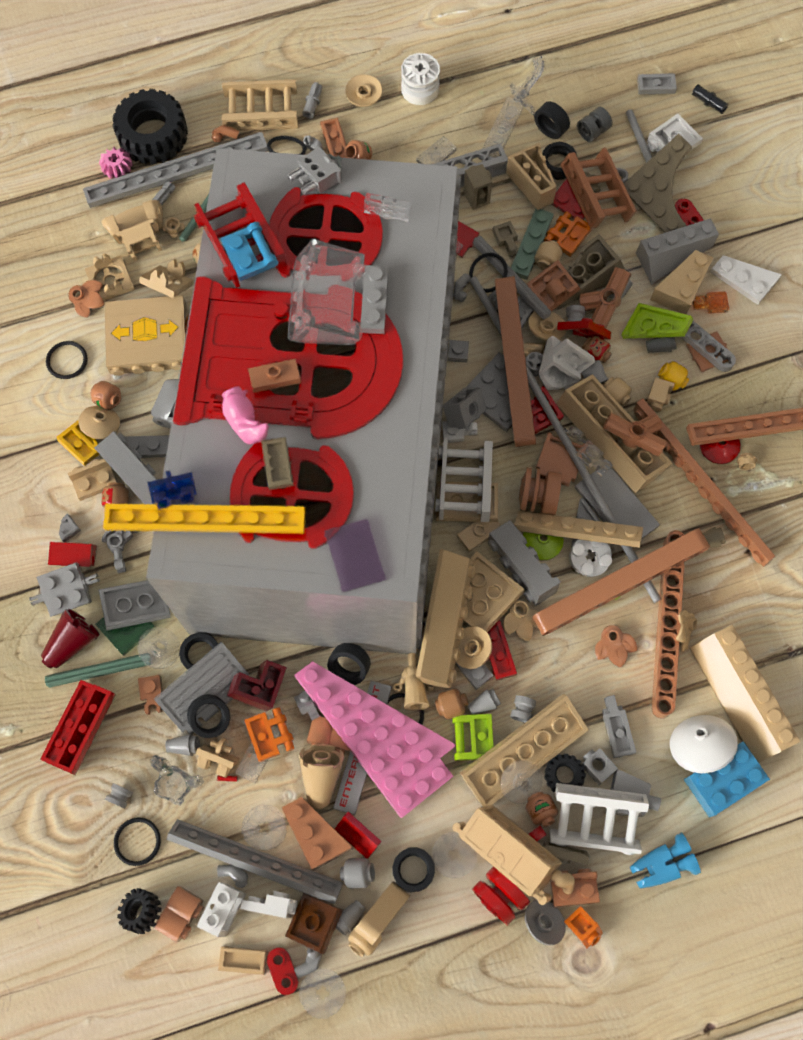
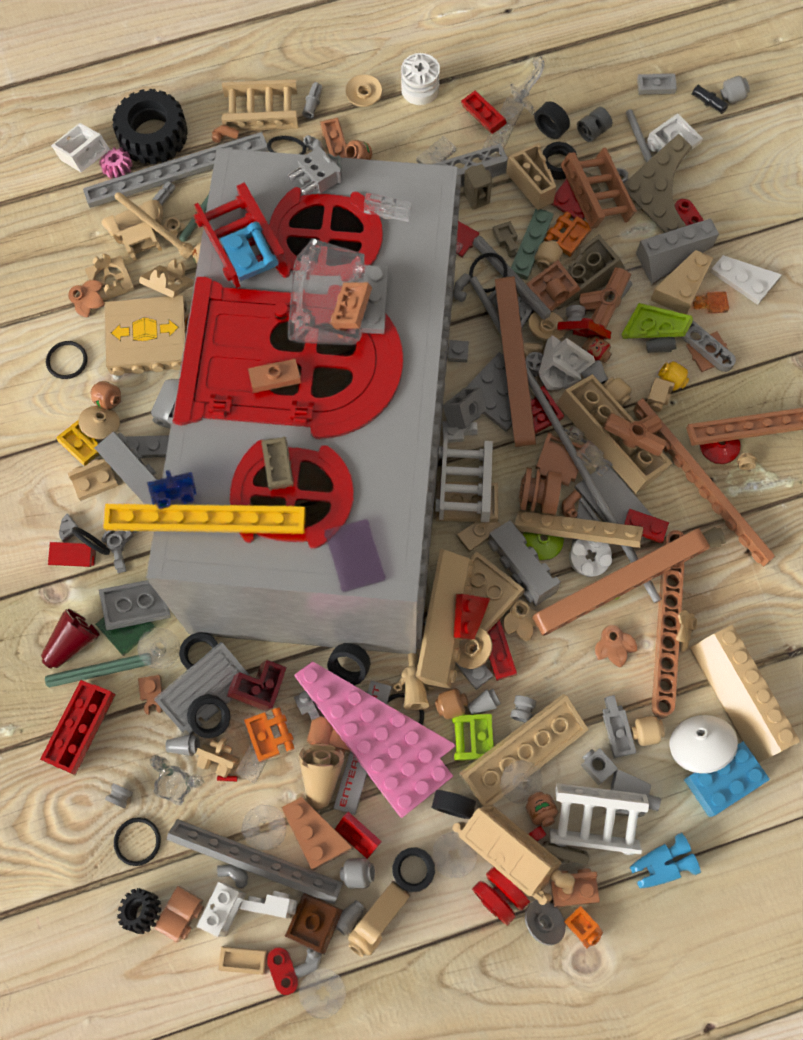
light grey plate [29,563,100,617] -> none
medium nougat head [101,482,129,508] -> none
bright pink animal [222,387,269,444] -> none
black tyre [544,754,586,792] -> none
none -> white window [51,123,110,173]
none -> black tyre [72,527,110,555]
none -> tan piece [115,192,195,260]
none -> nougat bracket [330,282,372,336]
none -> black tyre [432,790,476,819]
none -> red wing [454,594,490,639]
none -> red plate [461,90,507,134]
none -> nougat arm [562,490,581,518]
none -> red plate [624,508,669,543]
none -> tan head [631,716,665,746]
none -> light grey head [720,76,750,104]

